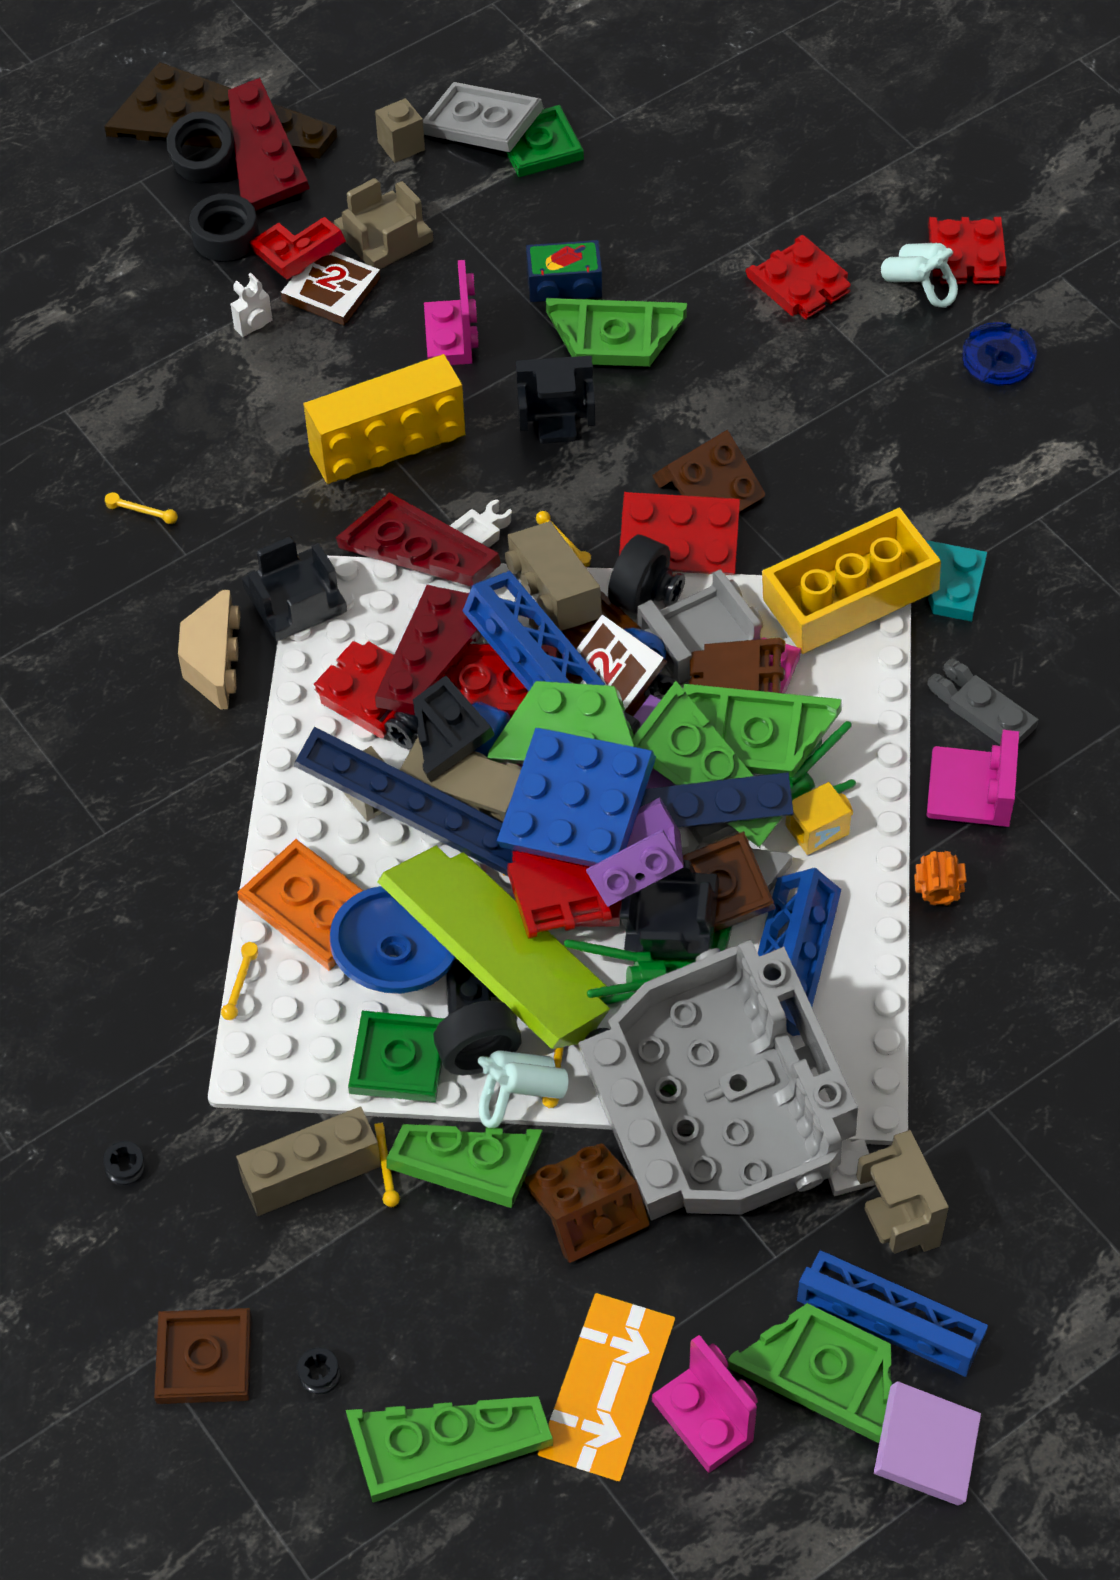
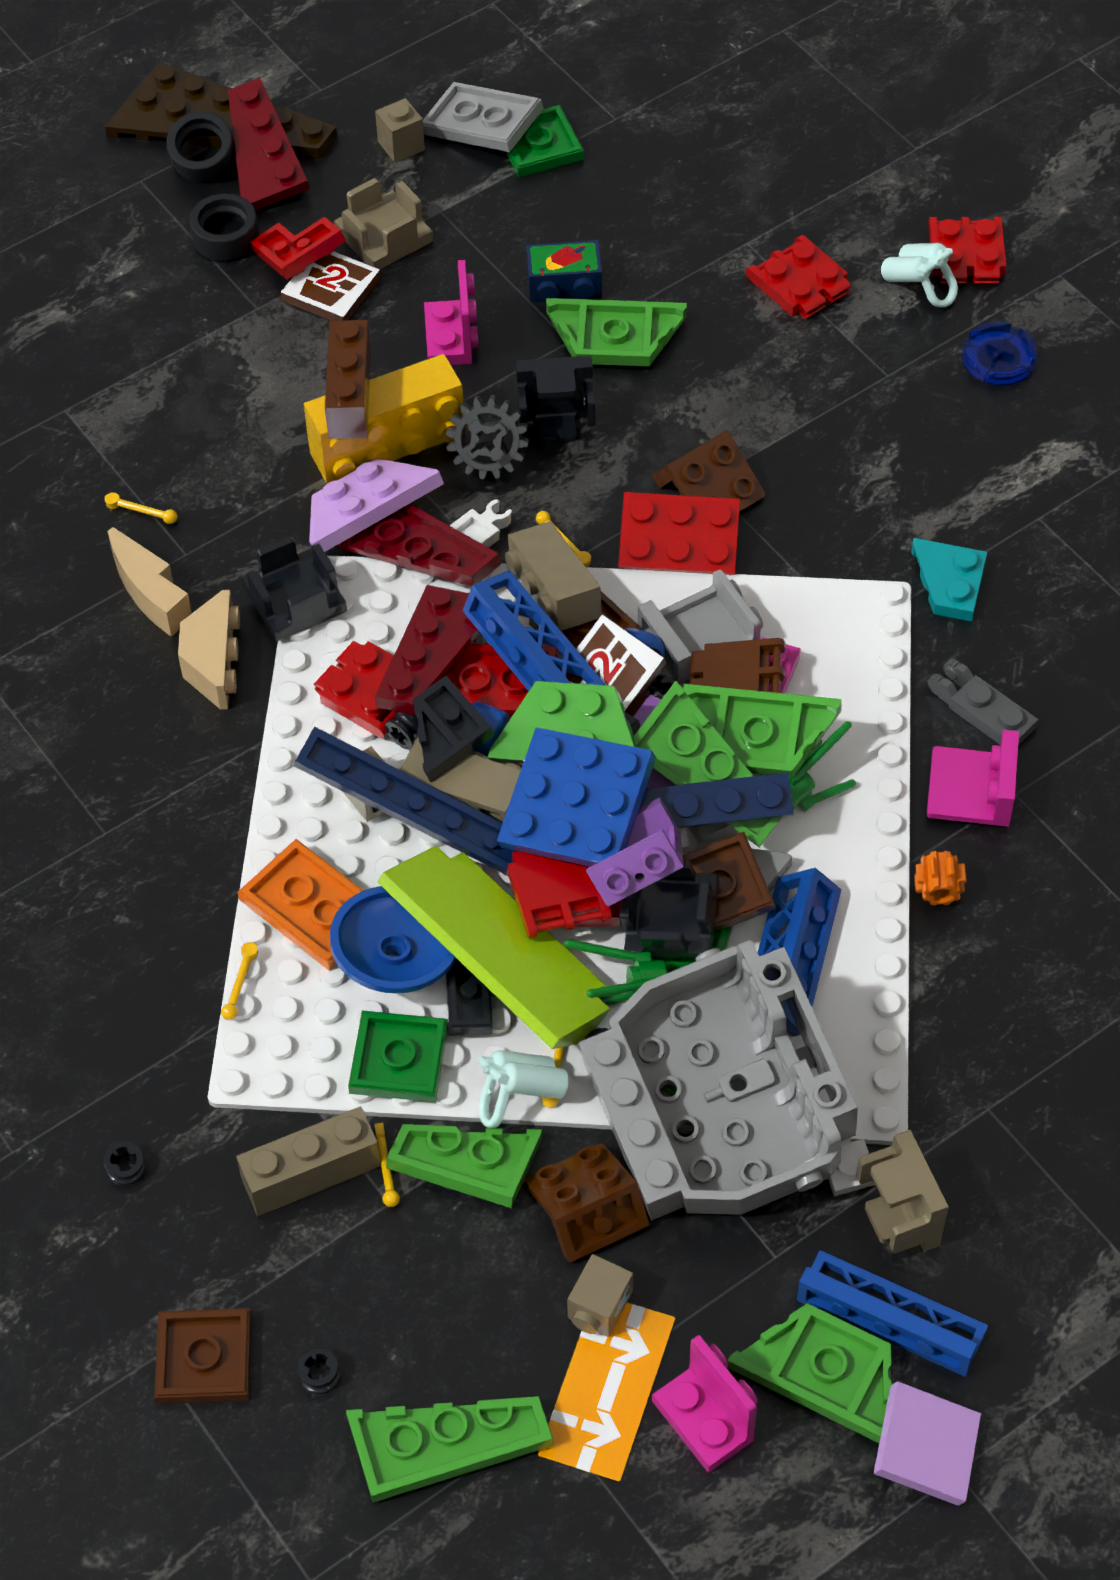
white plate [231,273,273,337] -> none
black tyre [433,1000,522,1076] -> none
black tyre [608,534,670,614] -> none
black bush [651,567,685,606] -> none
yellow brick [762,507,941,654] -> none
yellow brick [785,782,853,855] -> none
none -> tan slope [108,527,192,637]
none -> lavender wing [309,458,444,552]
none -> reddish brown brick [325,320,371,439]
none -> dark grey gear [446,395,529,479]
none -> dark tan brick [567,1254,633,1337]

